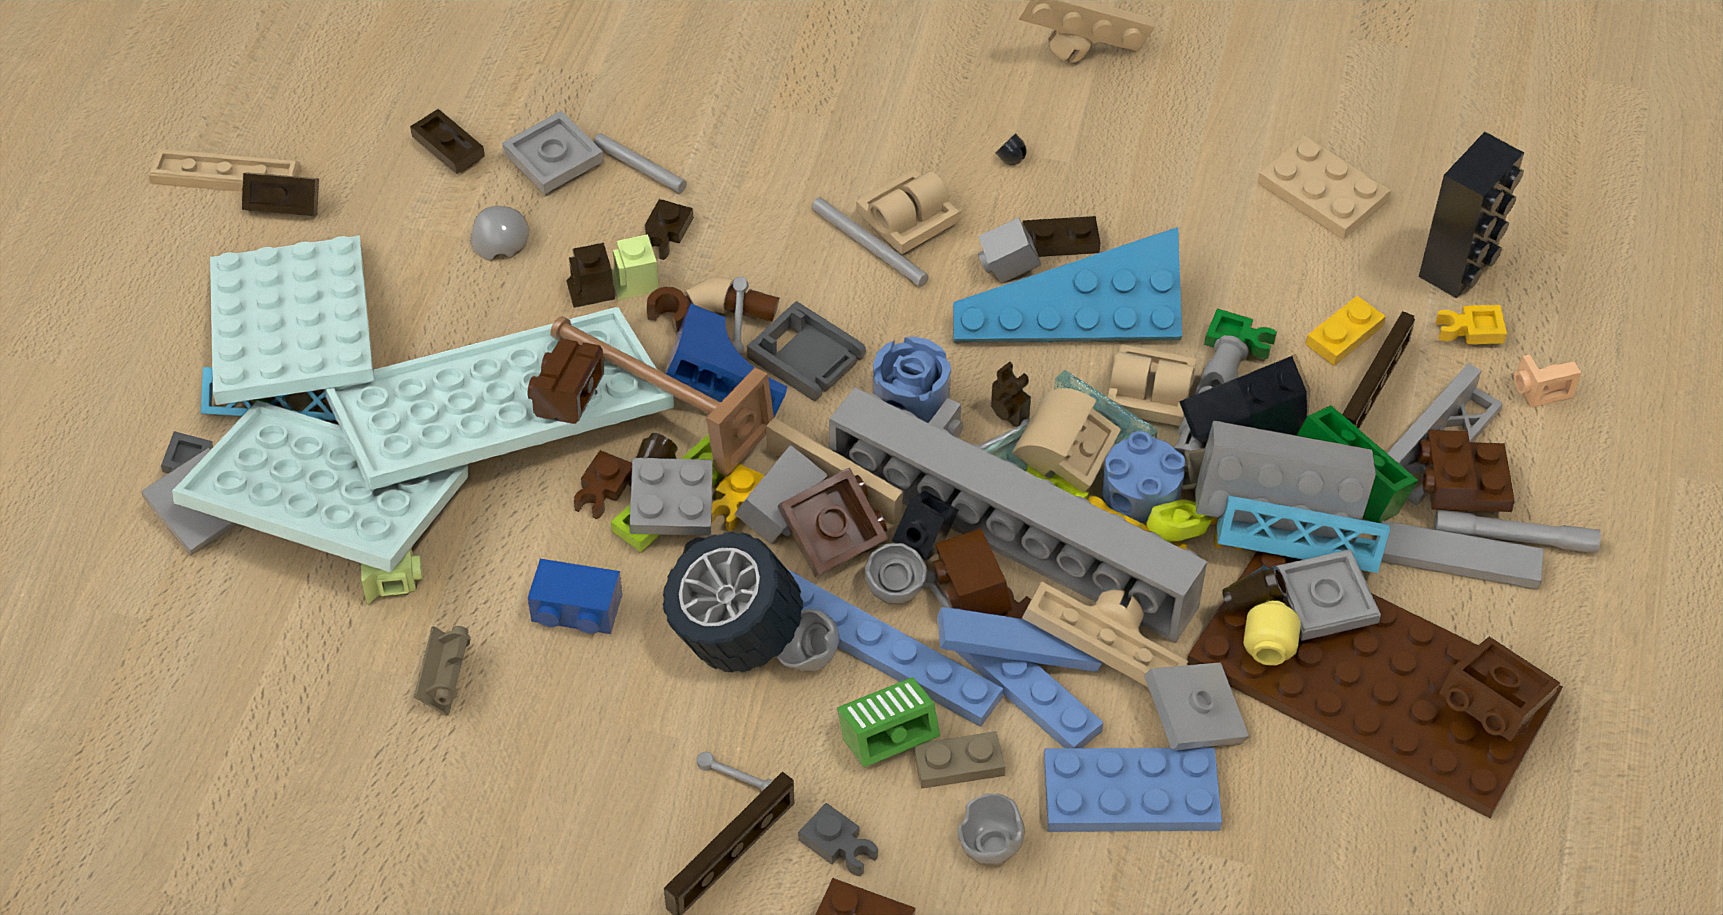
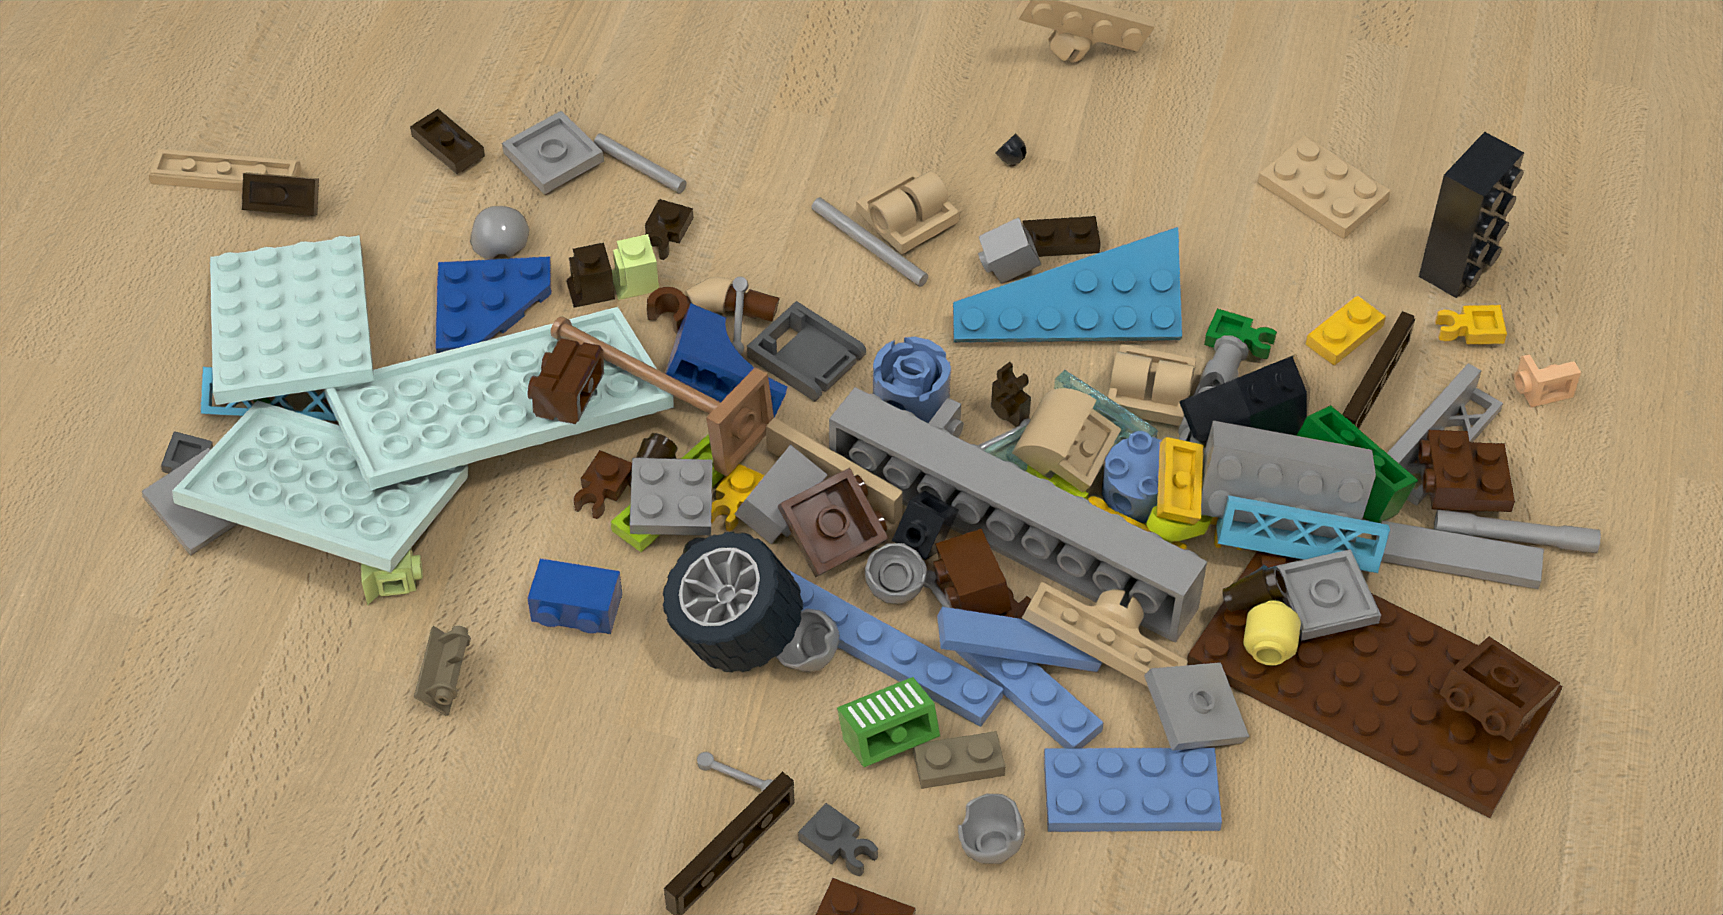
none -> blue plate [436,256,552,354]
none -> yellow plate [1157,437,1203,525]

